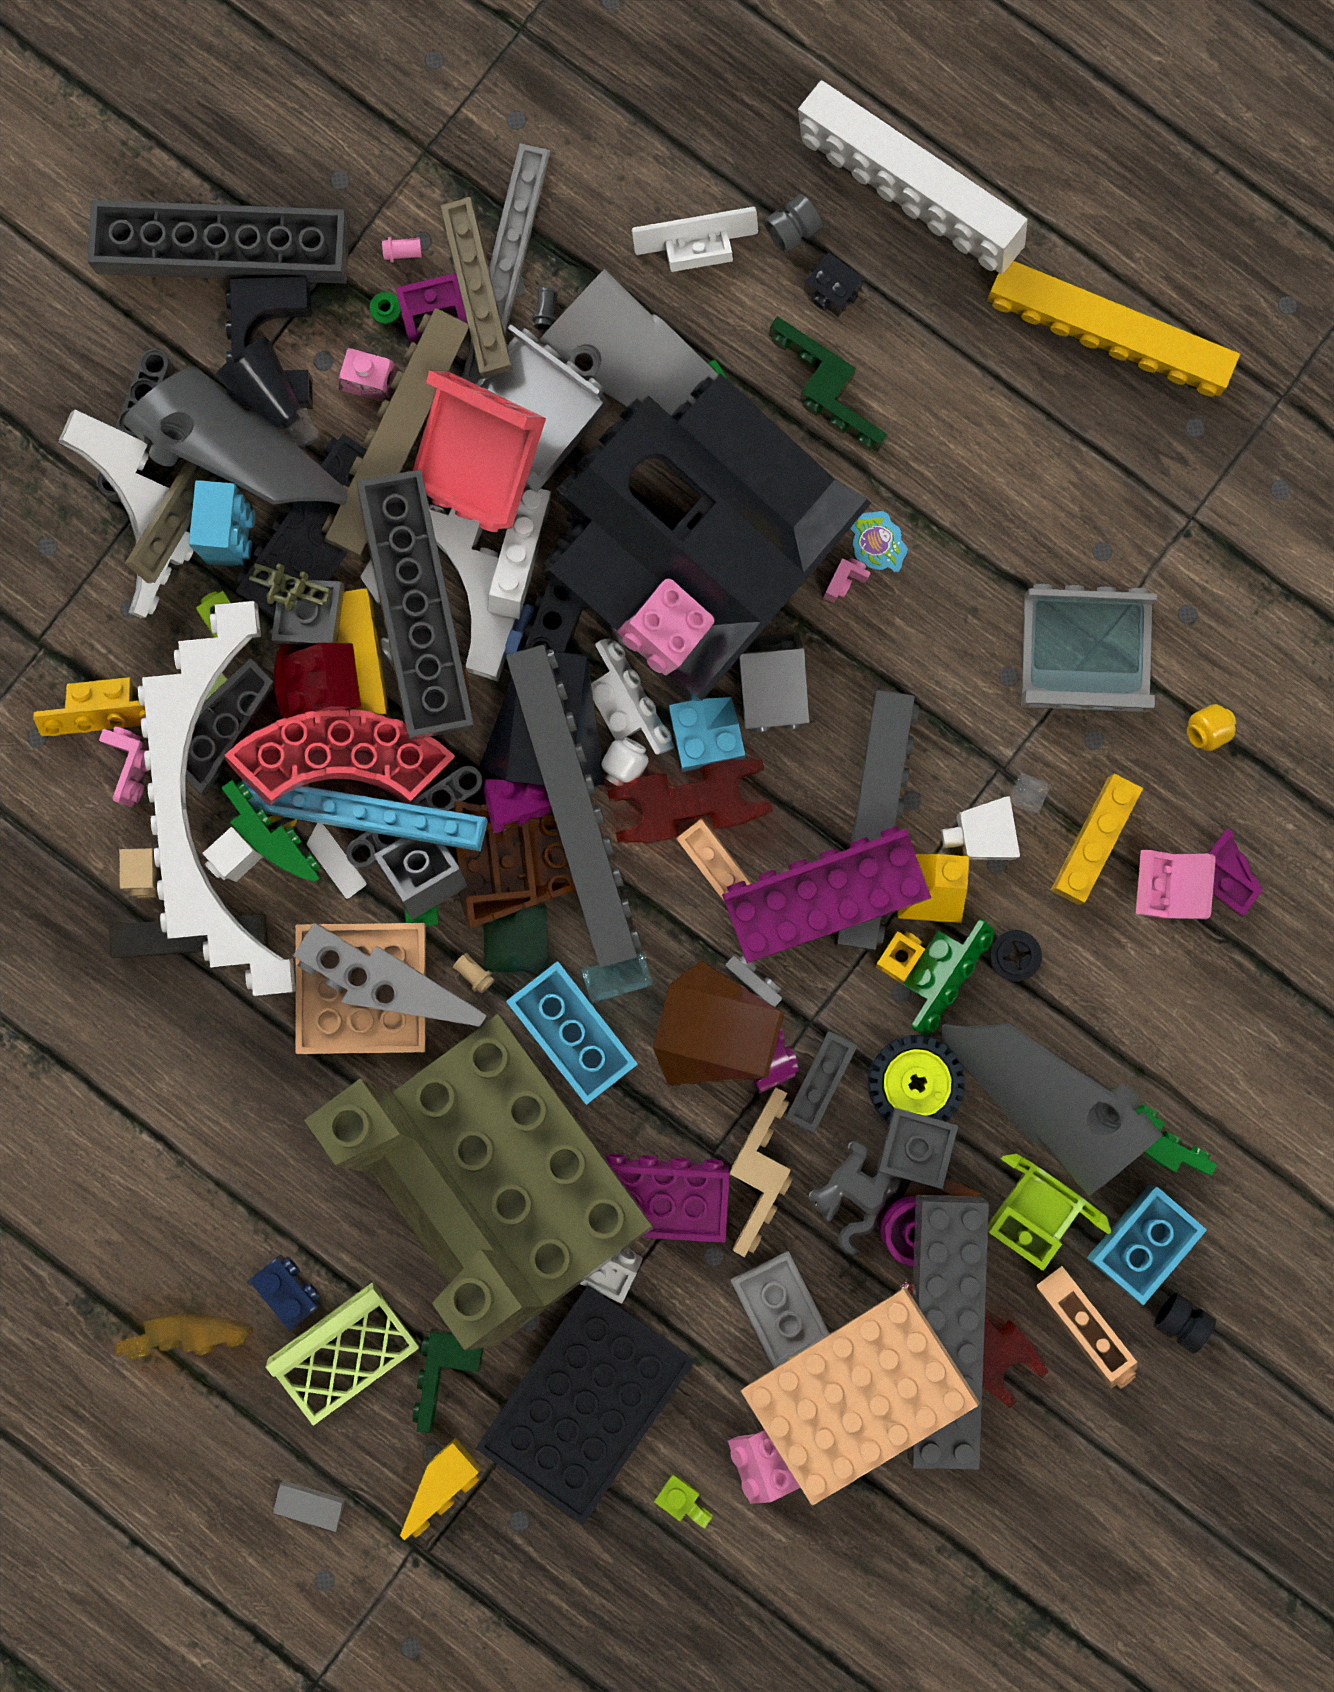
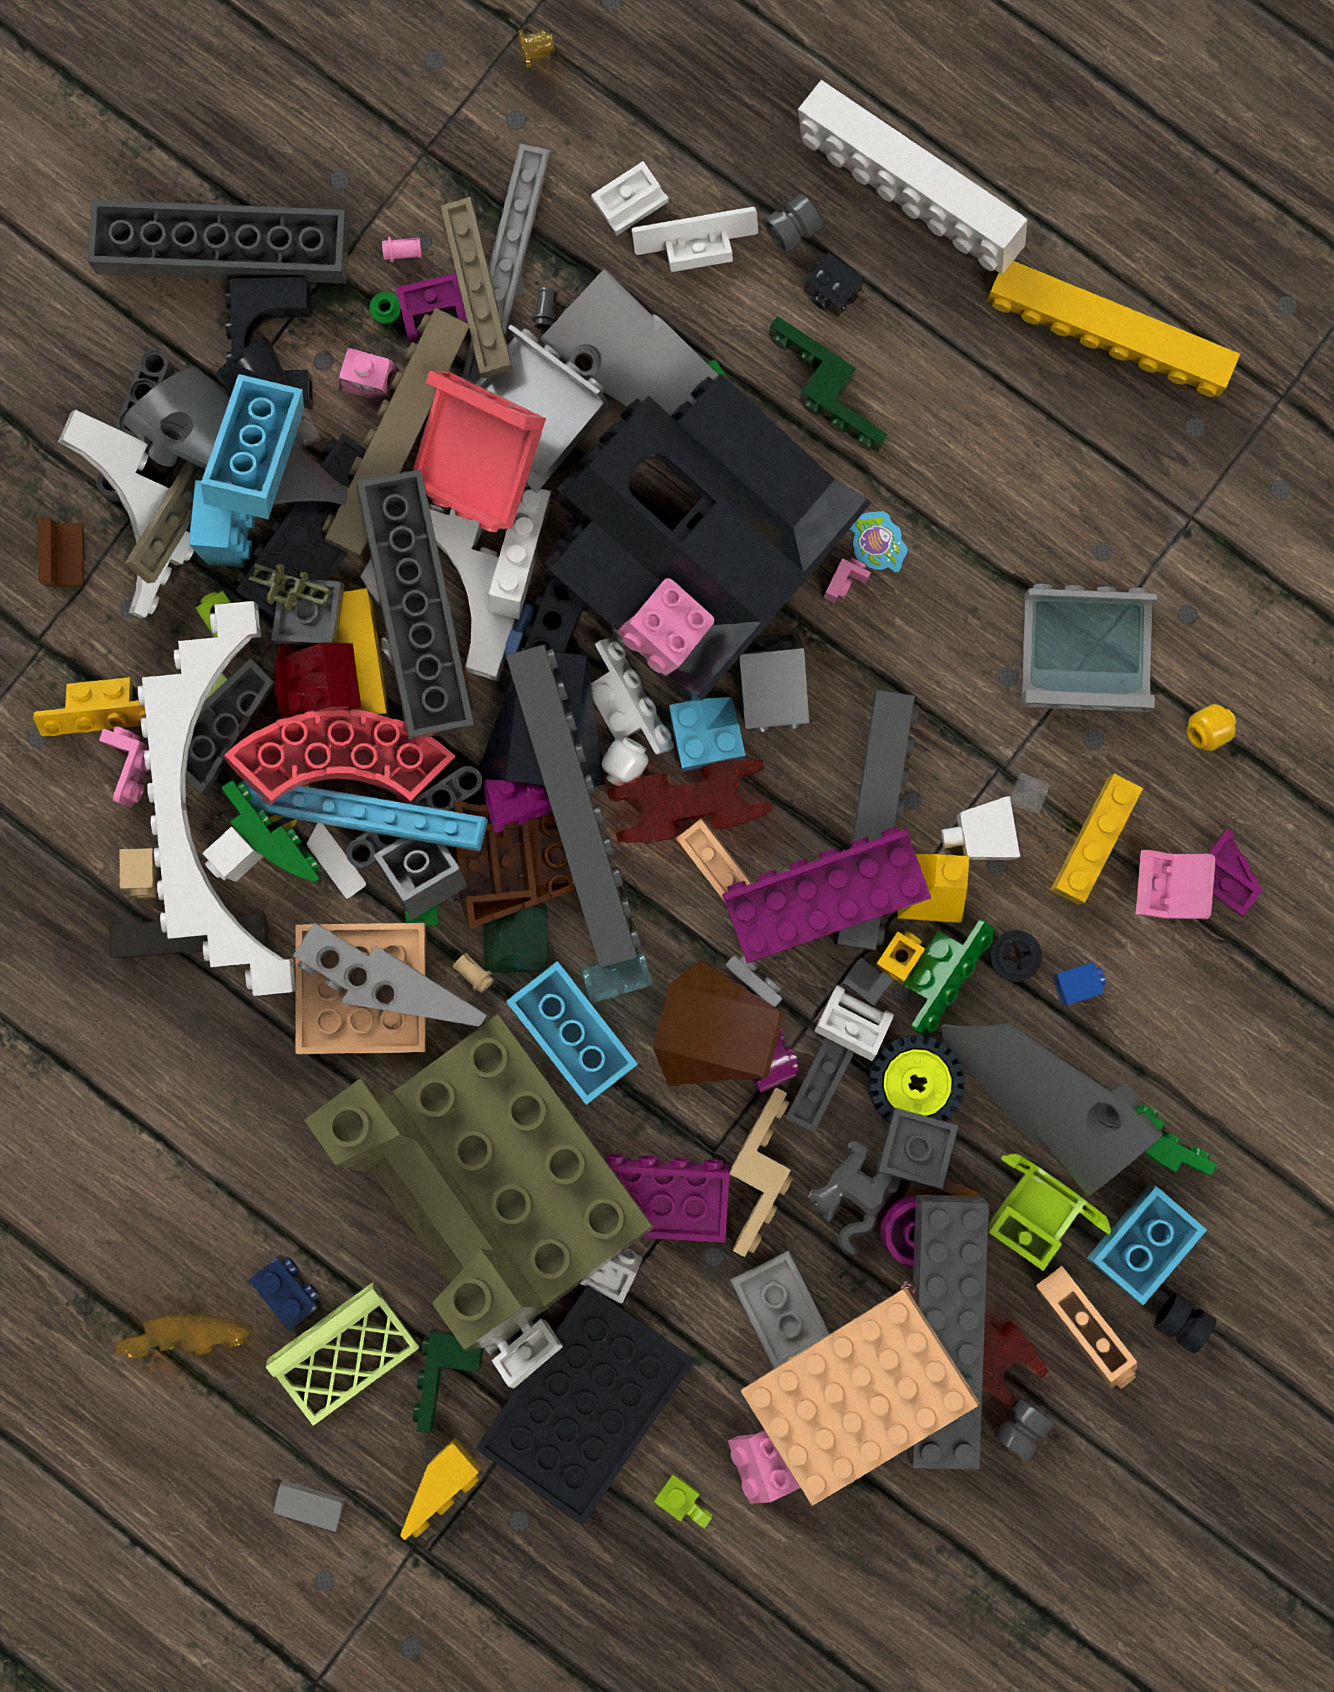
none -> reddish brown panel [38,518,84,587]
none -> medium azure brick [201,374,304,519]
none -> white plate [485,1318,563,1388]
none -> clear yellow brick [518,27,555,67]
none -> white plate [591,161,668,236]
none -> white plate [814,985,894,1061]
none -> dark grey panel [841,958,894,1006]
none -> dark grey wheel [994,1398,1055,1462]
none -> blue brick [1052,962,1106,1006]

